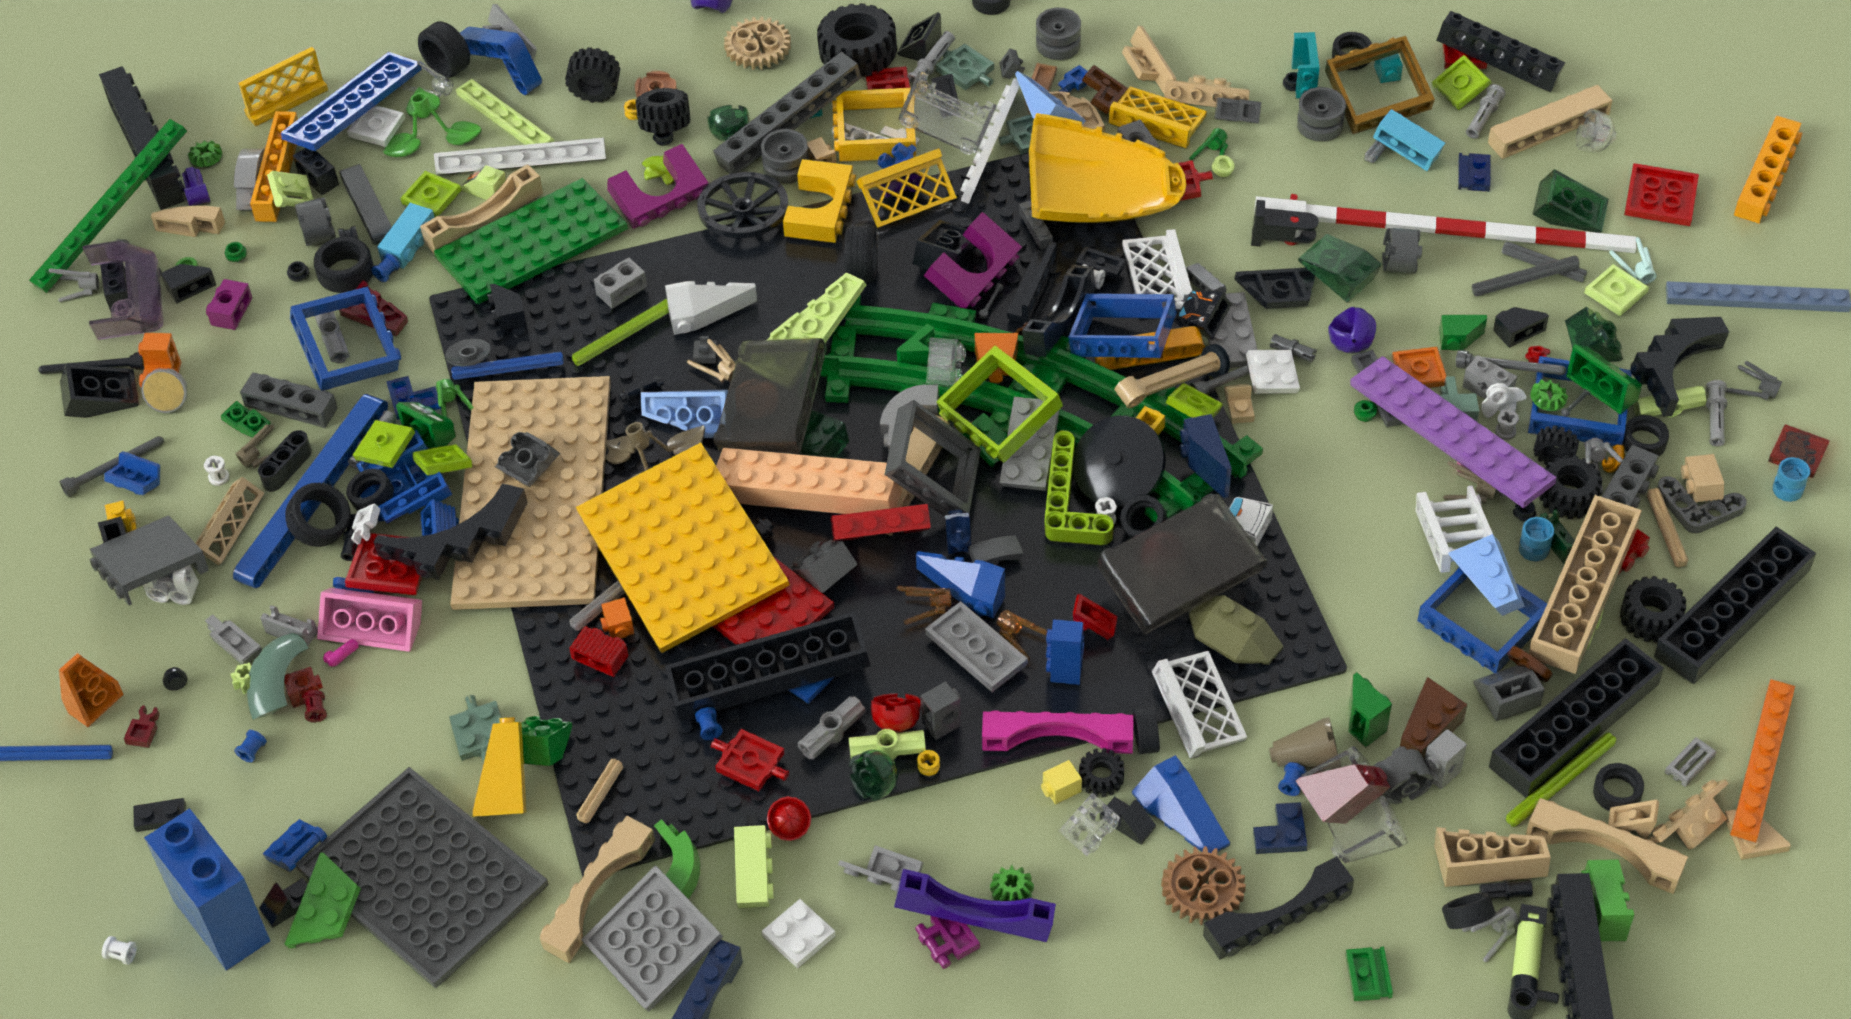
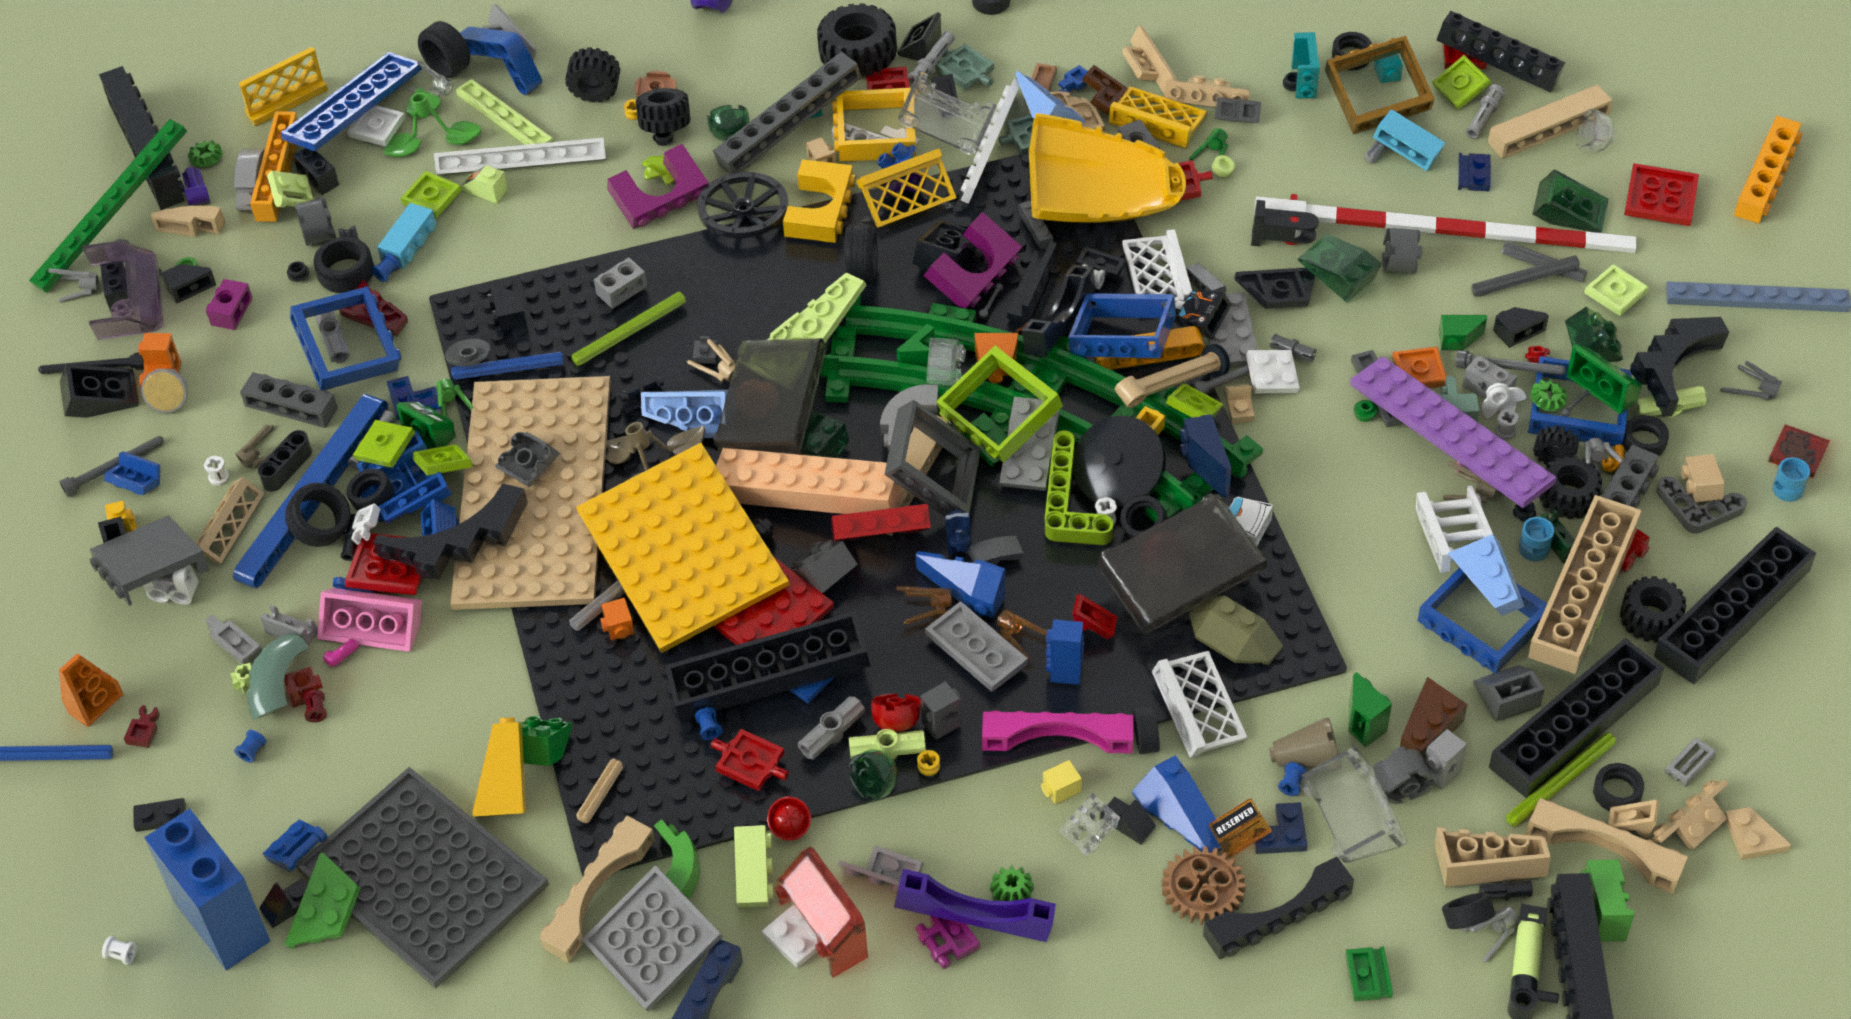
black plate [162,667,188,691] -> none
green slope [221,400,271,438] -> none
green plate [224,242,247,262] -> none
dark grey beam [339,164,392,245] -> none
tan arch [420,164,543,253] -> none
green plate [434,178,628,304] -> none
sand green plate [449,695,502,764] -> none
red brick [569,626,628,677] -> none
white wedge [665,281,757,335] -> none
tan gear [724,16,791,70] -> none
dark grey wheel [761,129,809,184] -> none
dark grey tile [999,48,1025,79] -> none
dark grey wheel [1036,7,1081,60] -> none
black tyre [1079,748,1125,797] -> none
slope [1296,764,1390,824] -> none
dark grey wheel [1297,87,1346,141] -> none
dark purple piece [1328,307,1376,354] -> none
reddish brown tile [1507,646,1553,682] -> none
light aqua plant [1609,237,1657,284] -> none
tan axle [1647,488,1688,568] -> none
light grey pin [1706,380,1727,446] -> none
orange plate [1730,679,1795,843] -> none
none -> clear red windscreen [774,847,868,978]
none -> clear orange panel [1209,798,1272,859]

